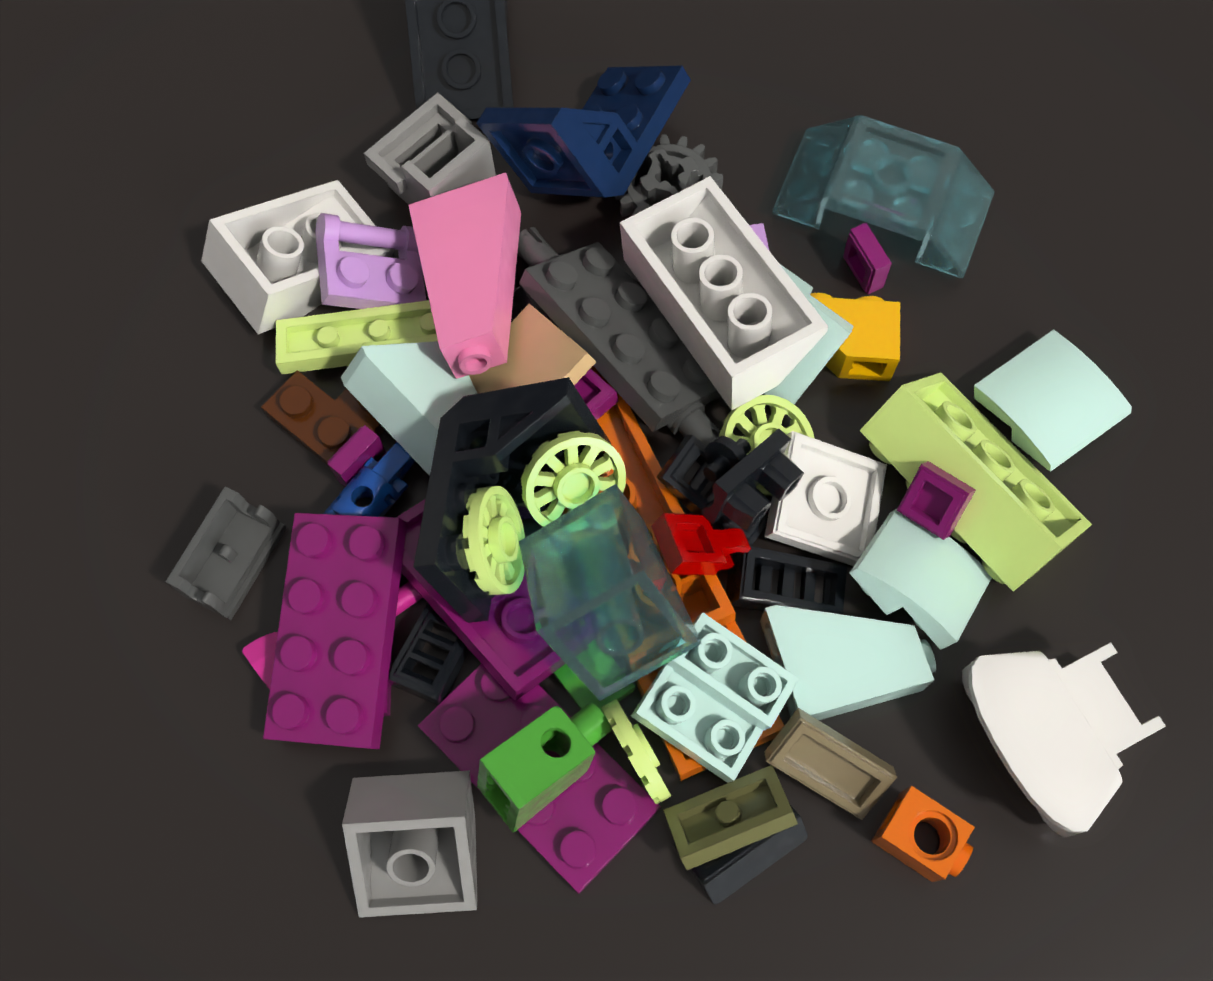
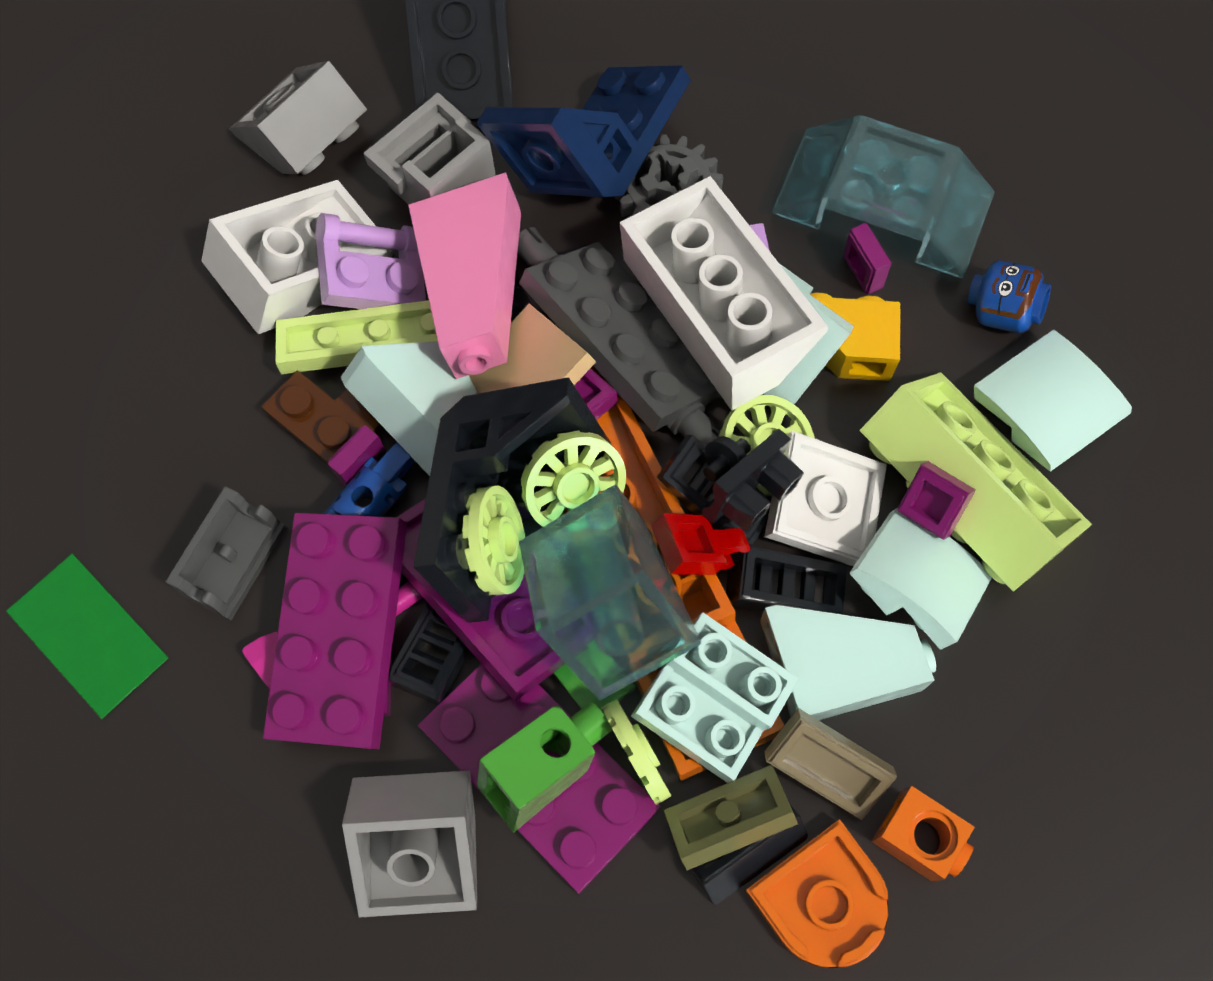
white piece [962,642,1166,838] -> none
none -> green sticker [6,553,169,719]
none -> light grey slope [229,61,367,175]
none -> orange tile [745,819,889,968]
none -> blue head [968,260,1051,333]

